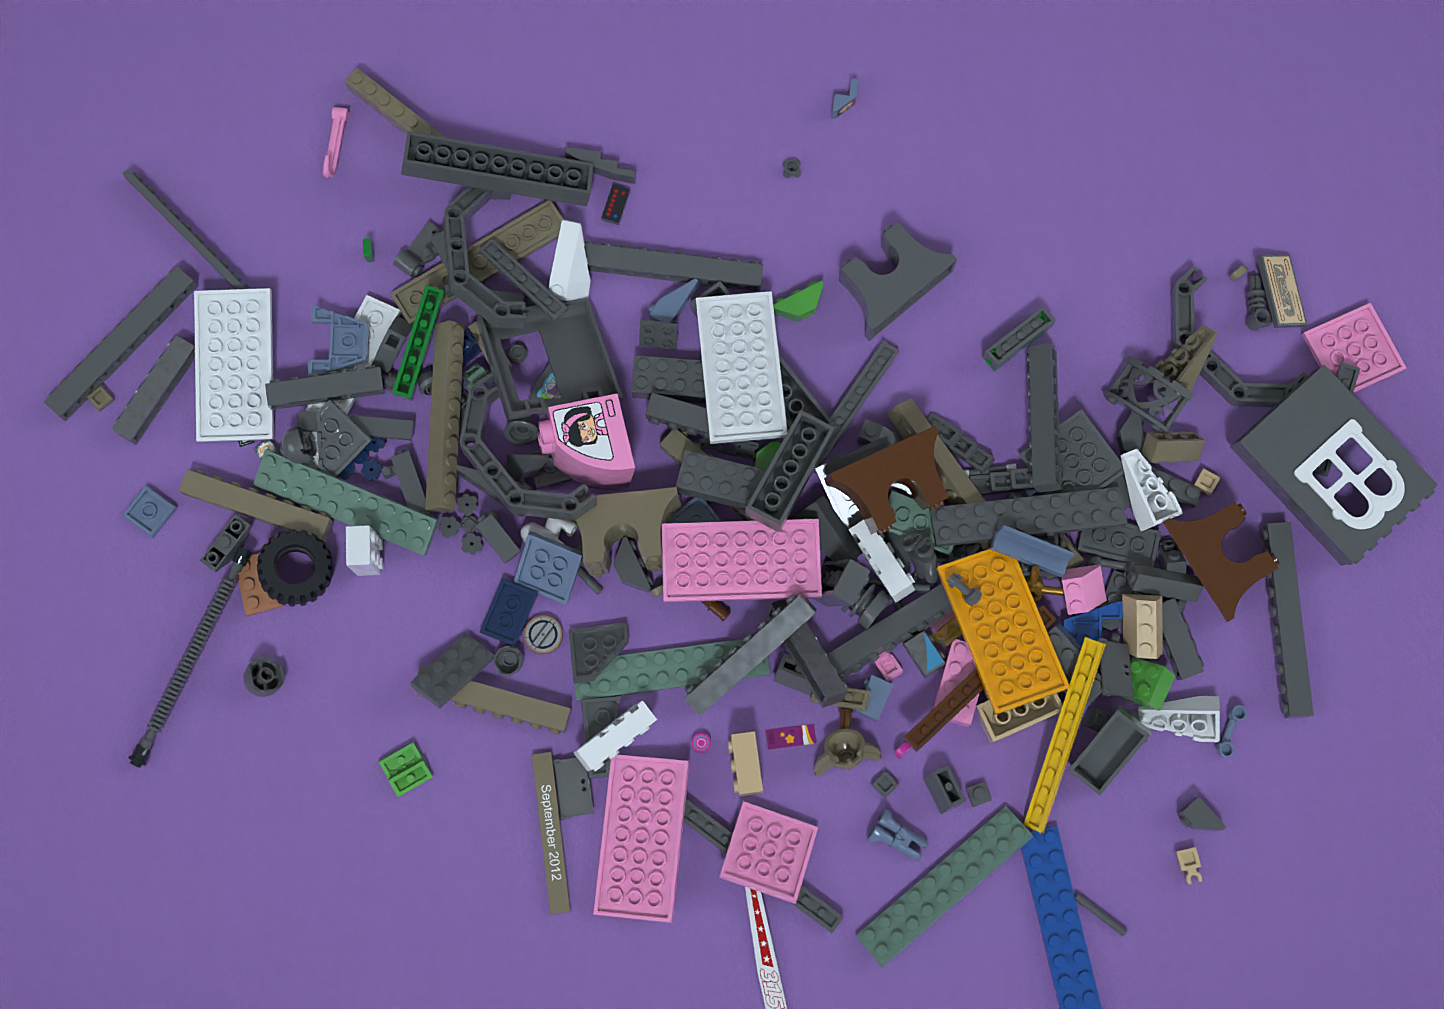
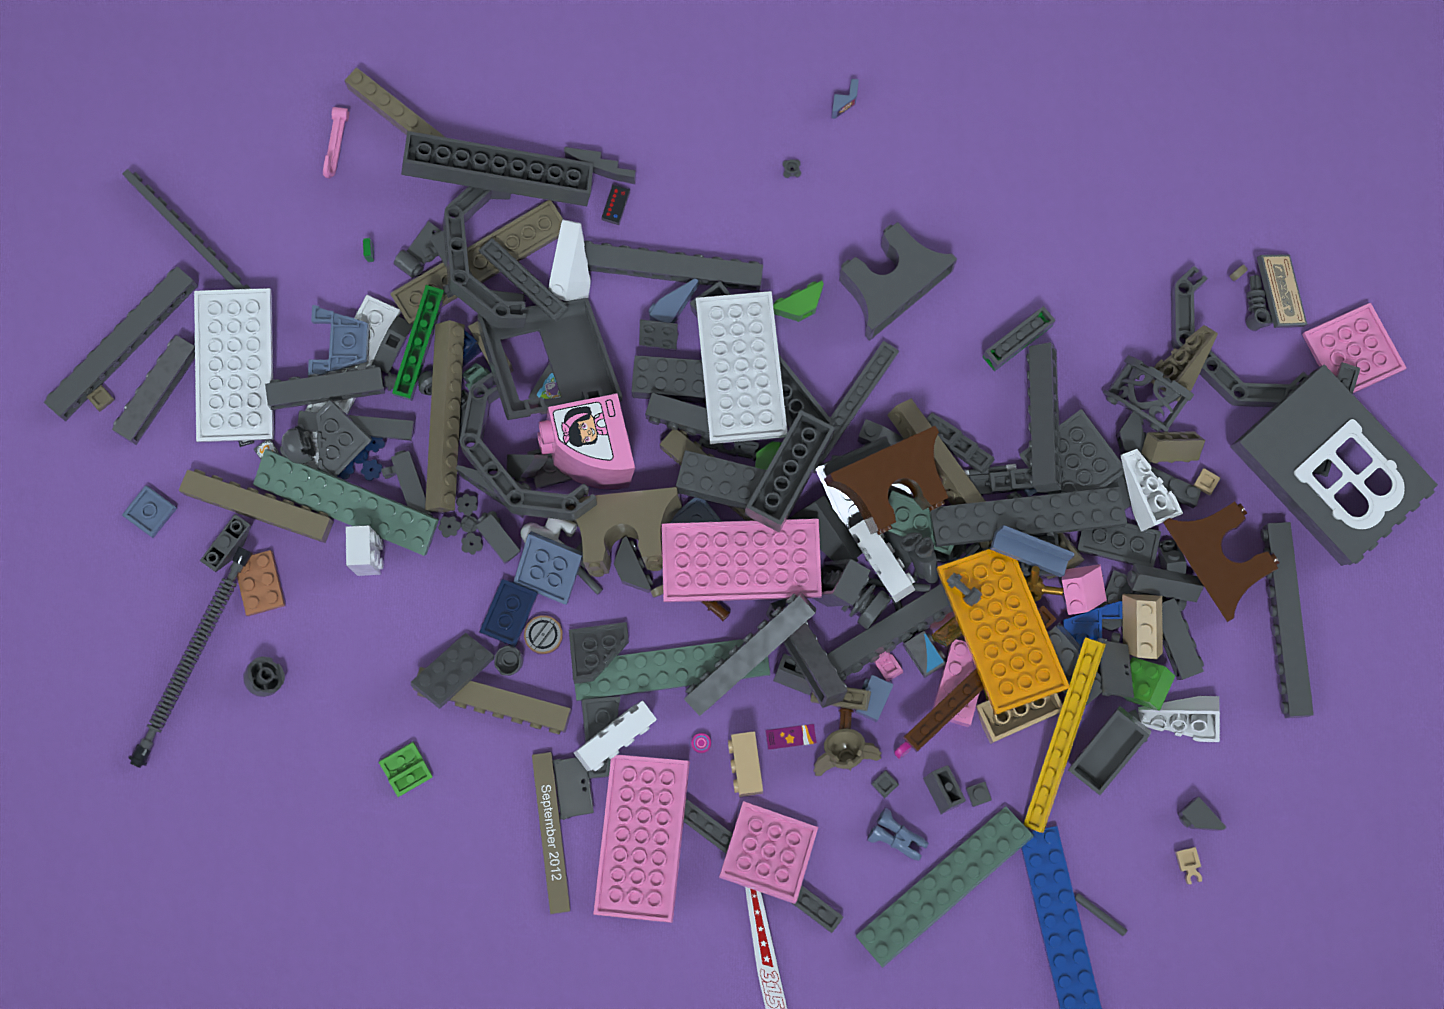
black tyre [257,529,333,607] -> none
dark grey hat [504,417,539,446] -> none
dark grey plate [508,344,527,363] -> none
dark grey slope [1081,707,1110,732] -> none
dark grey bar [1085,556,1136,578] -> none
sand blue bar [1216,705,1247,758] -> none

